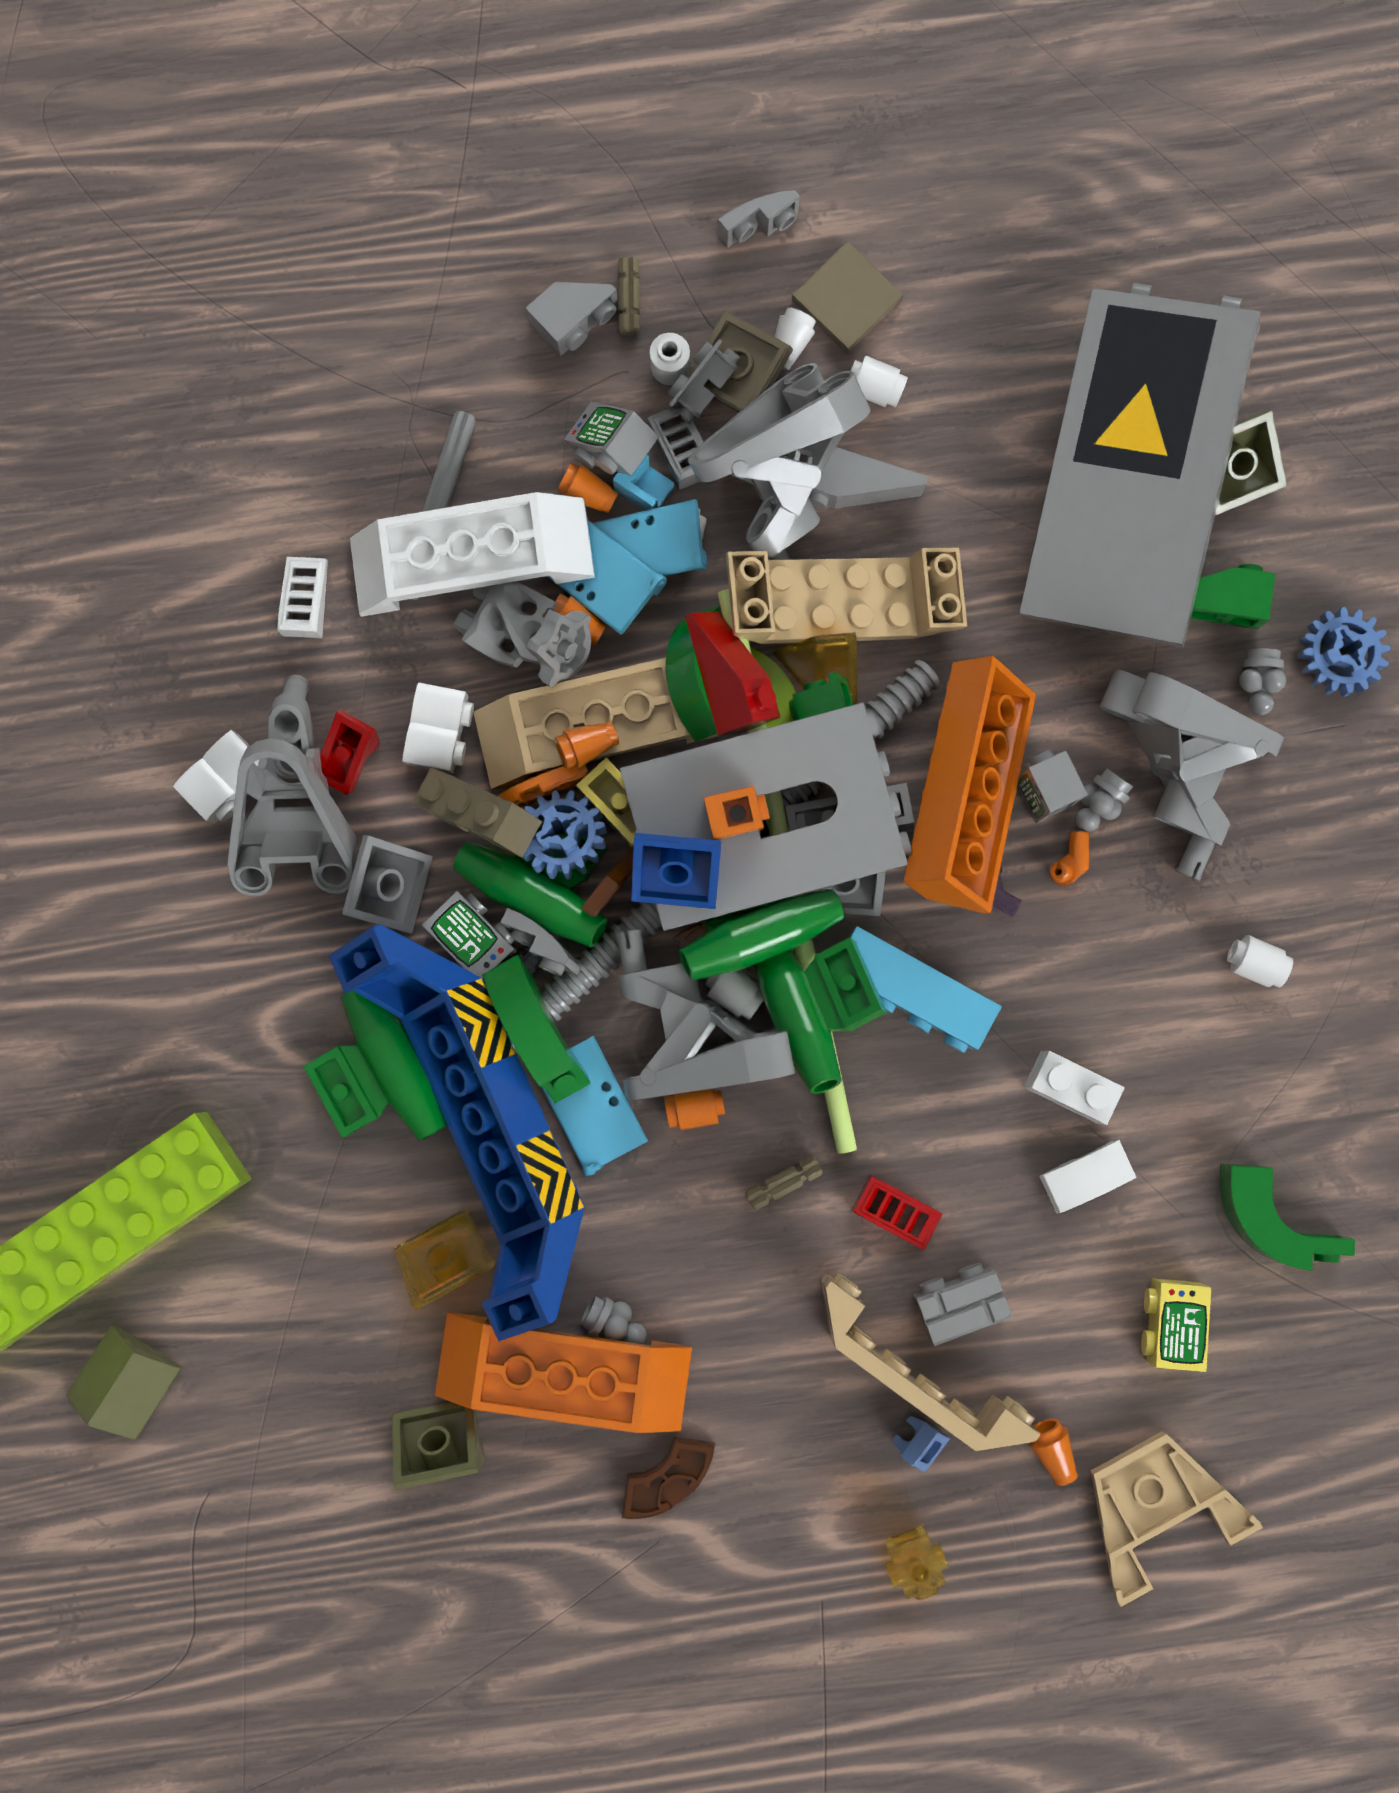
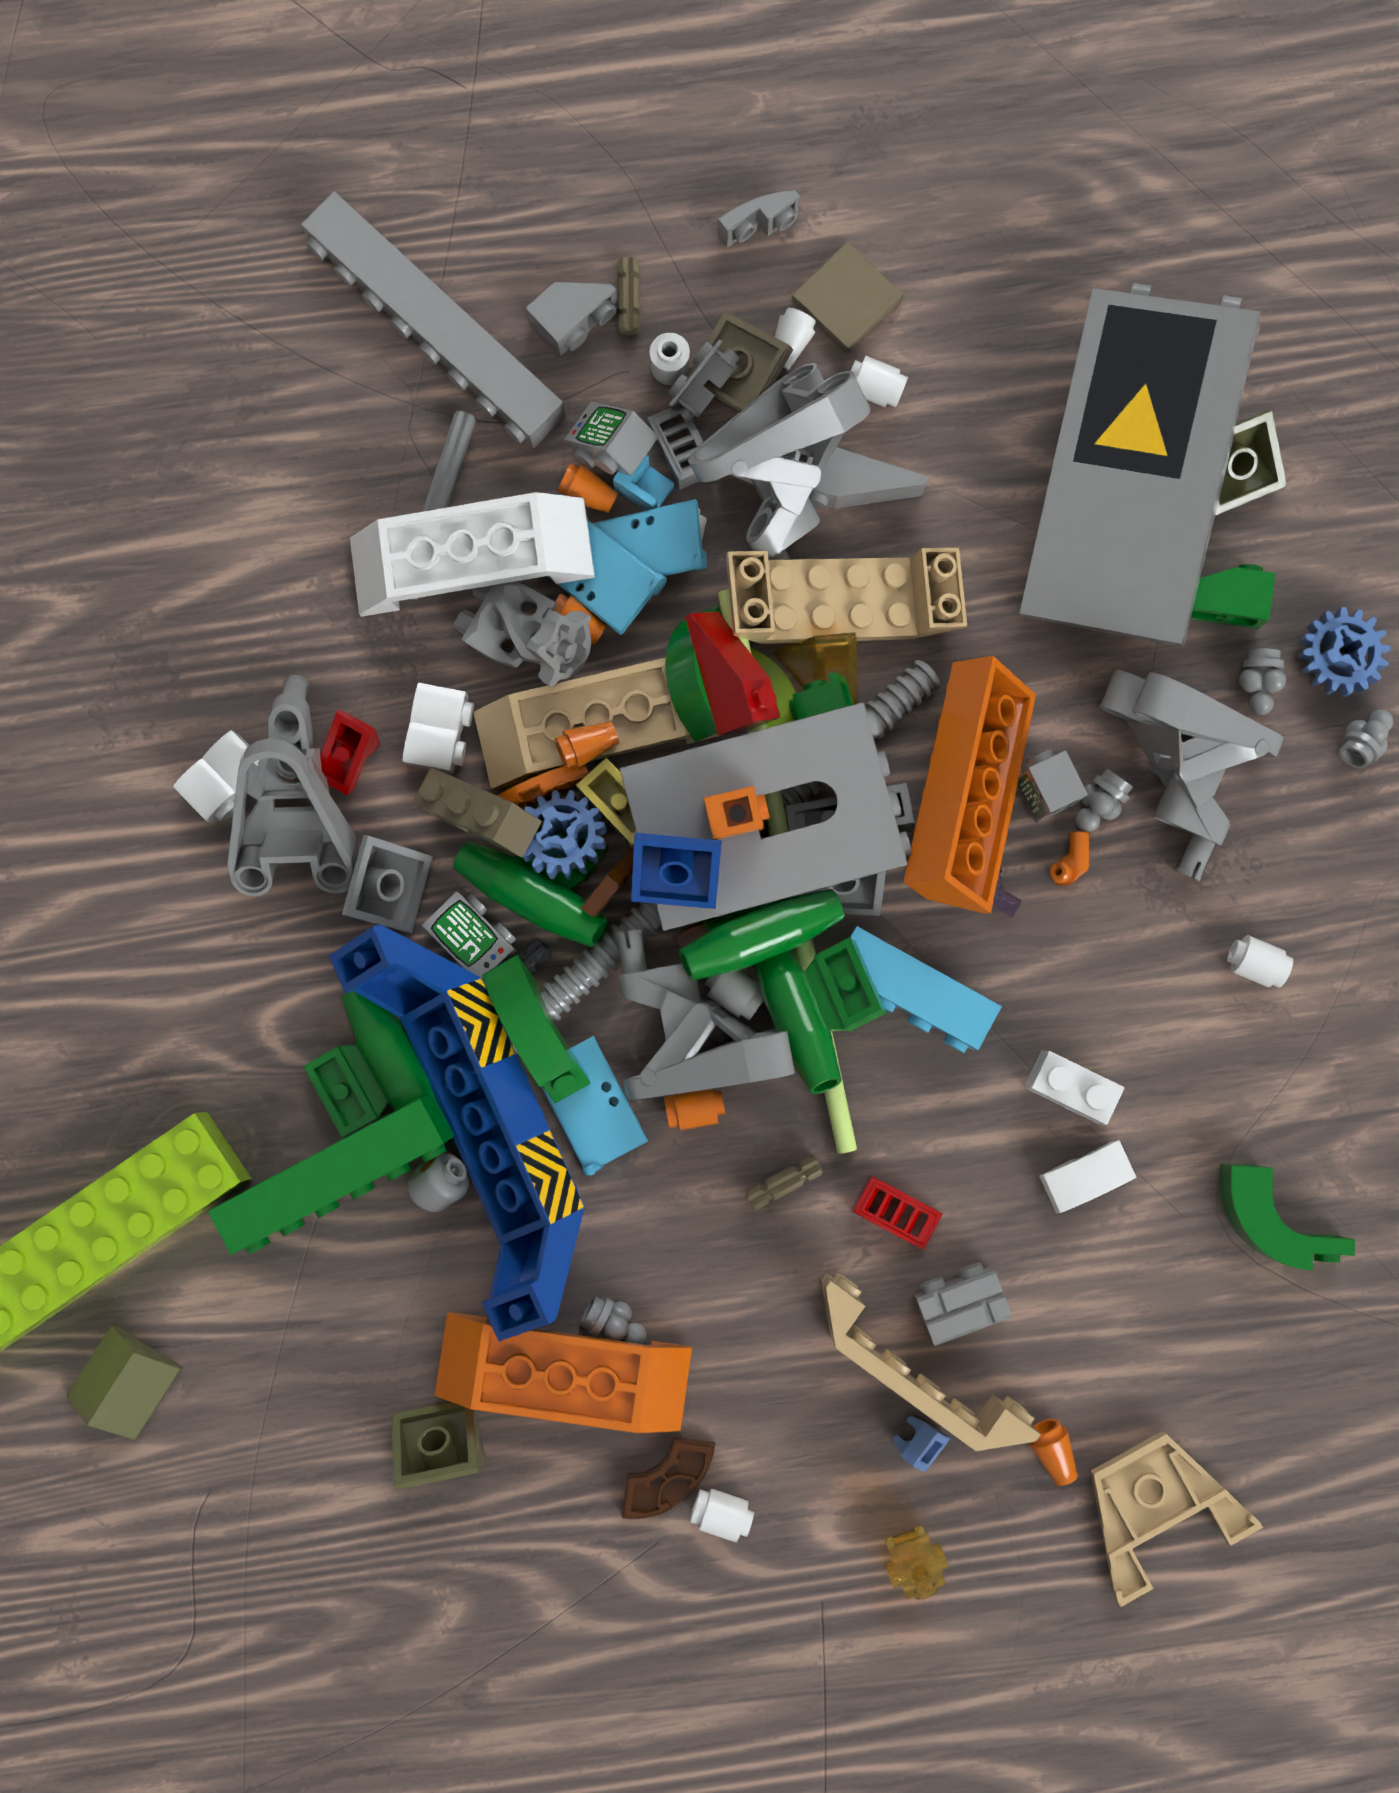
white slope [277,557,328,638] -> none
clear yellow slope [394,1208,496,1310] -> none
light grey slope [500,908,581,976] -> none
brick [1141,1278,1211,1372] -> none
none -> green brick [207,1092,455,1255]
none -> light grey brick [301,191,566,449]
none -> light grey head [407,1151,469,1212]
none -> white brick [690,1488,754,1543]
none -> light grey piece [1339,710,1394,769]

